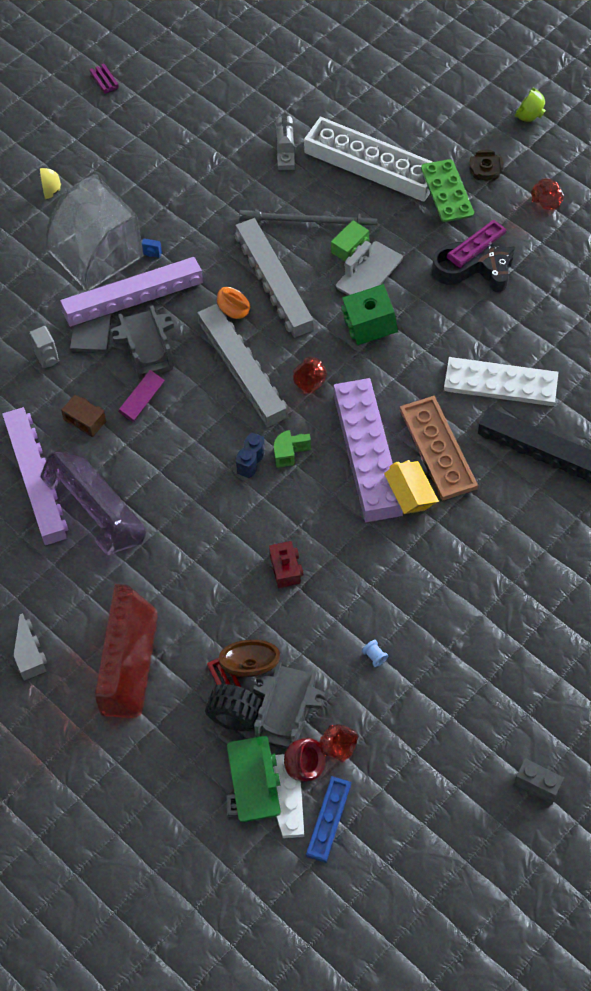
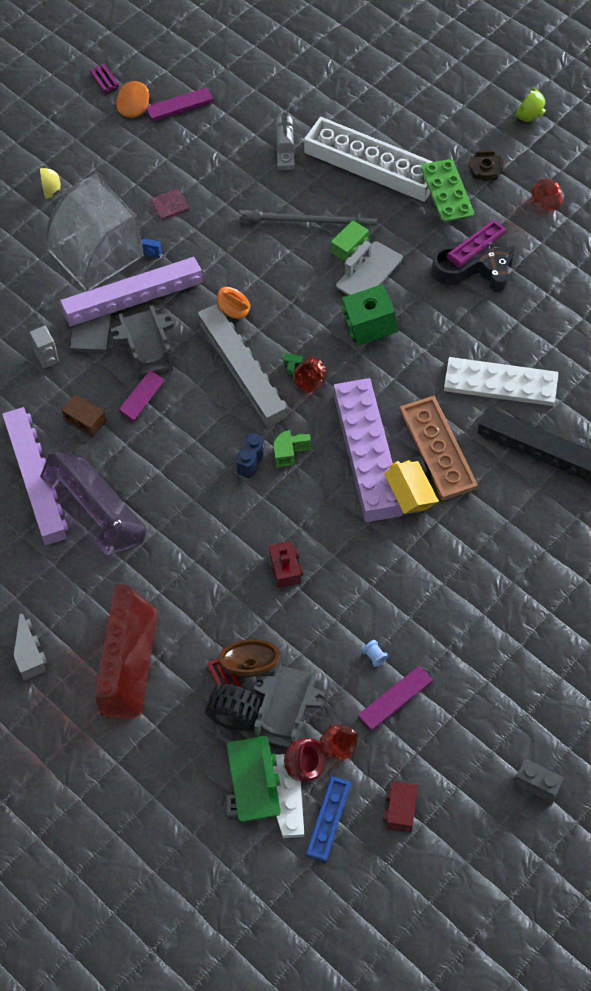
light grey brick [234,218,314,338] -> none
none -> orange piece [116,81,149,118]
none -> magenta tile [146,87,214,122]
none -> clear pink piece [151,188,190,220]
none -> green tile [283,353,304,376]
none -> magenta tile [358,666,433,732]
none -> dark red brick [383,782,418,833]

